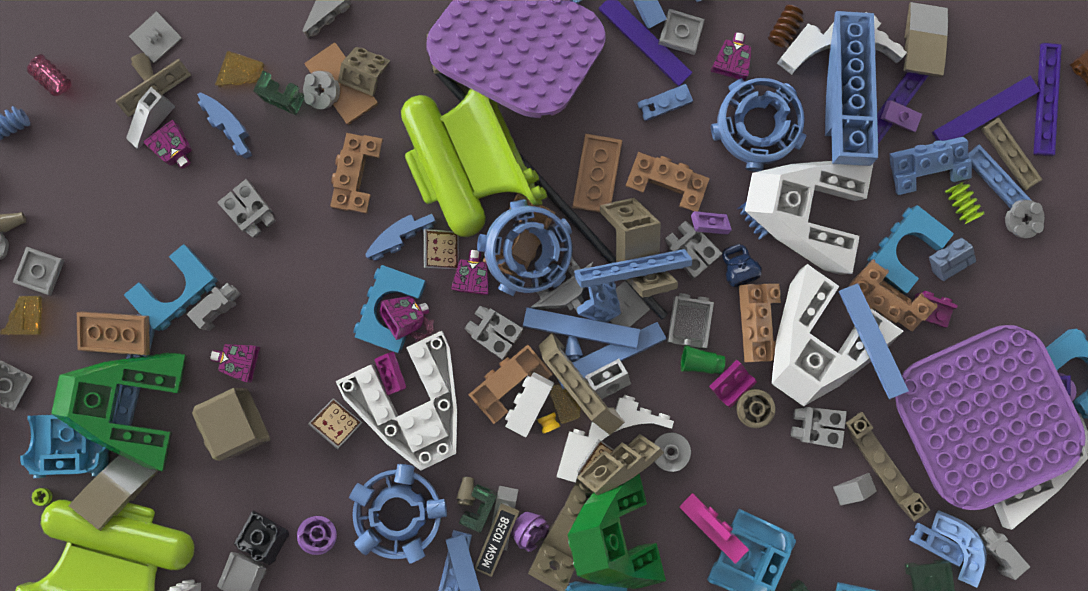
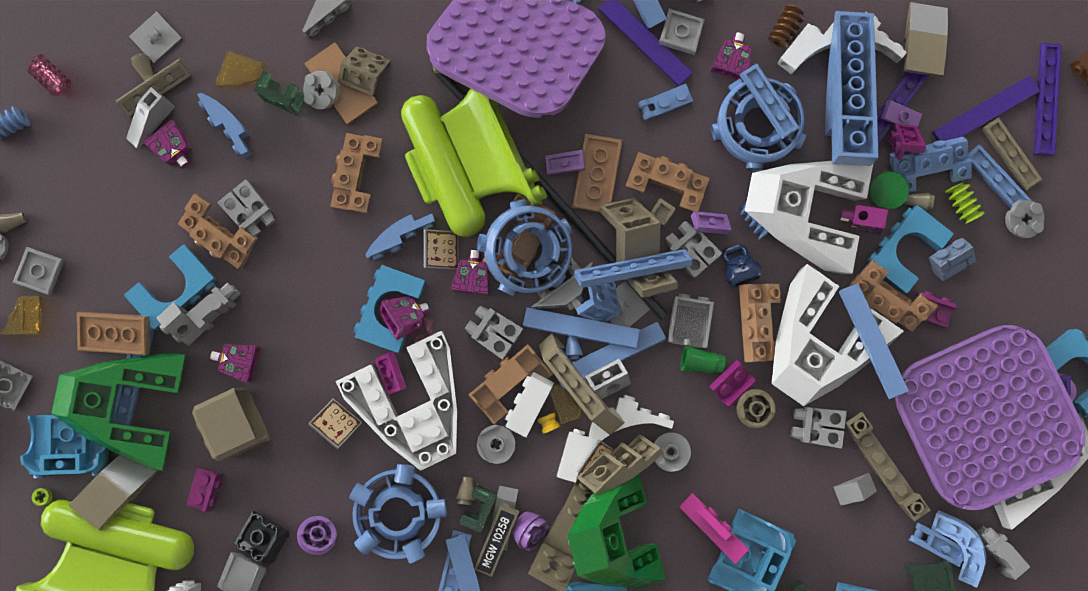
none -> light grey brick [157,302,205,346]
none -> medium nougat bracket [178,193,258,269]
none -> magenta bracket [186,467,222,513]
none -> light grey plate [477,425,516,464]
none -> medium lavender plate [545,150,586,176]
none -> dark tan bracket [650,198,676,228]
none -> medium blue tile [740,64,800,139]
none -> magenta torso [840,205,888,235]
none -> green tile [870,171,910,209]
none -> magenta bracket [889,124,926,160]
none -> dark tan cone [904,193,935,211]

